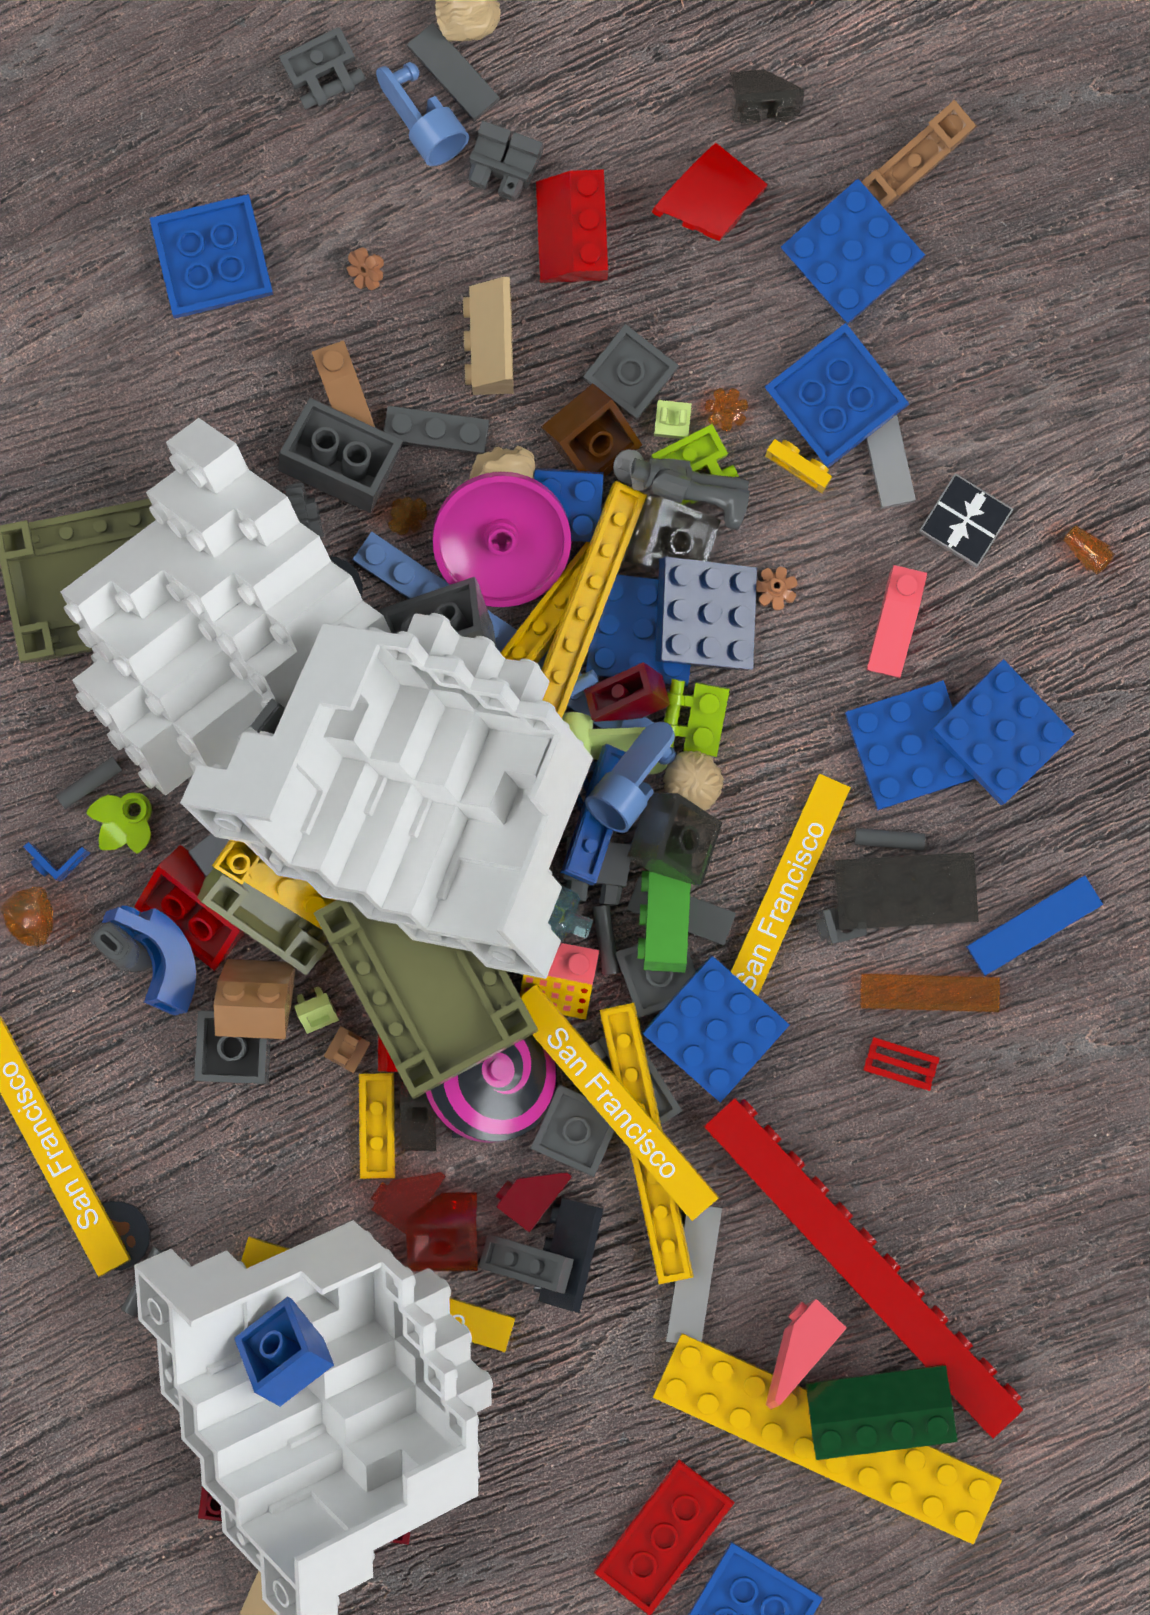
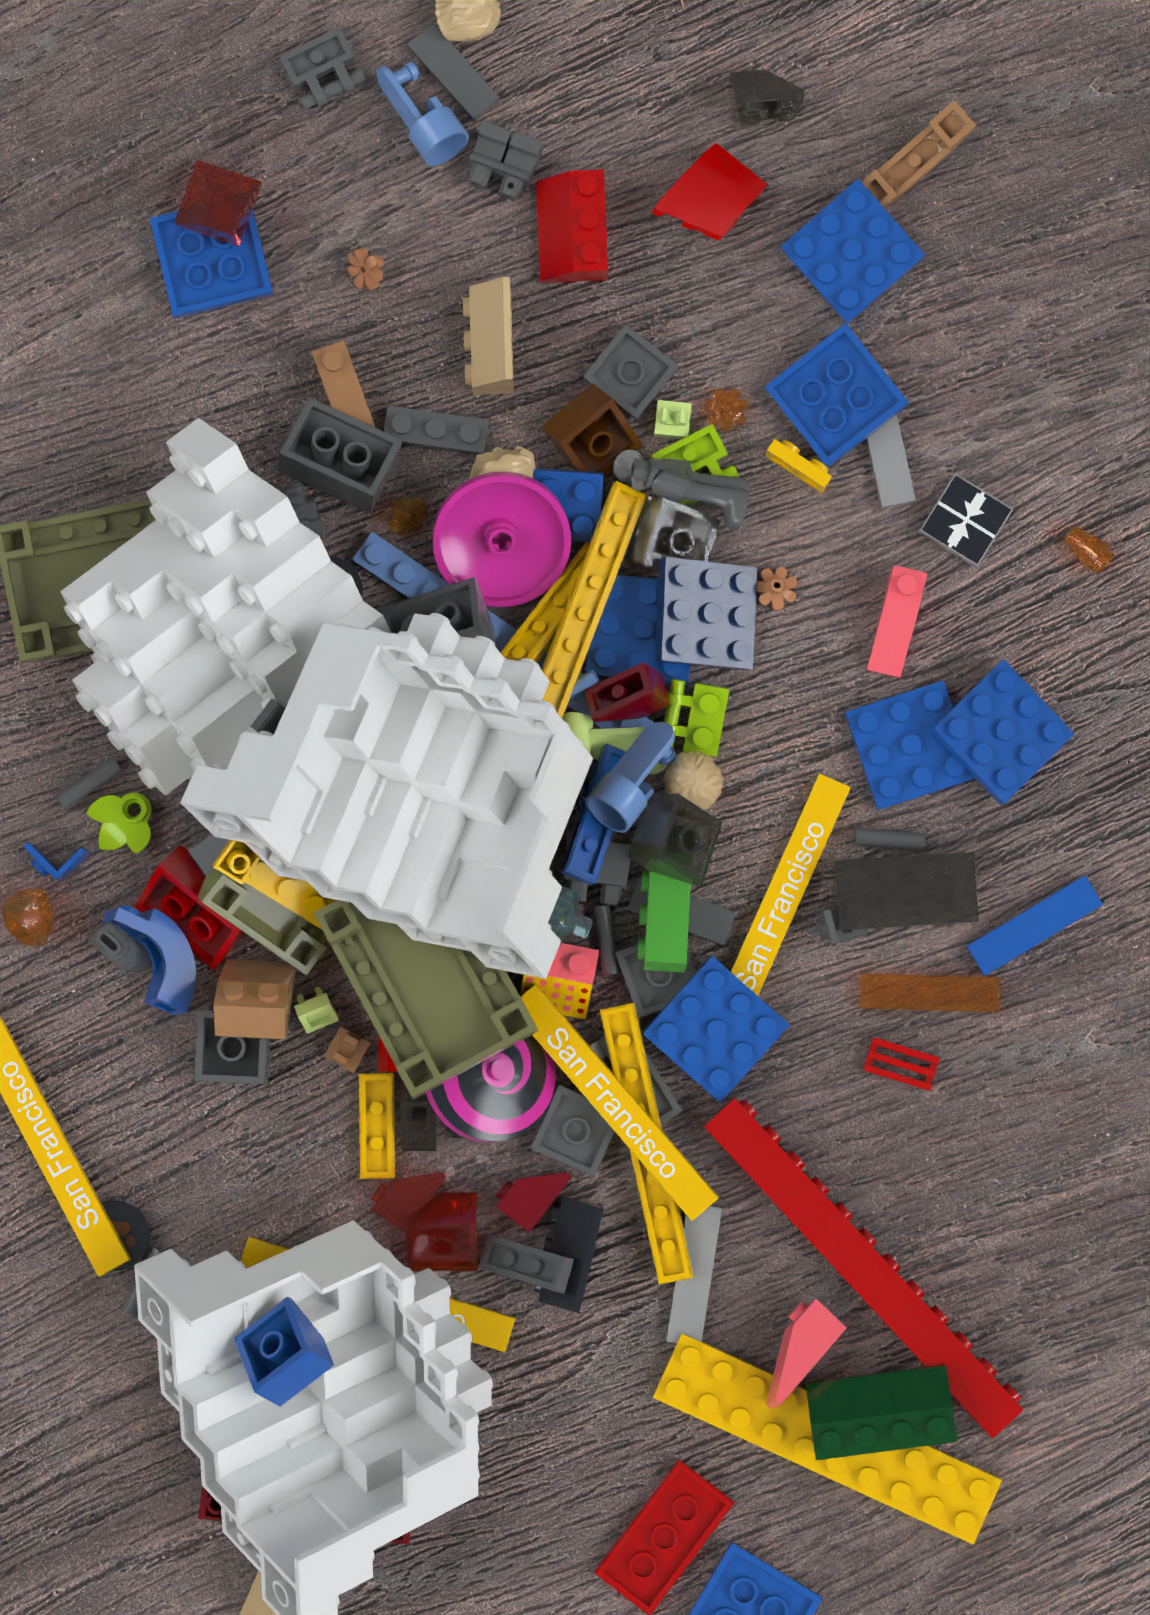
none -> clear red slope [174,160,262,246]

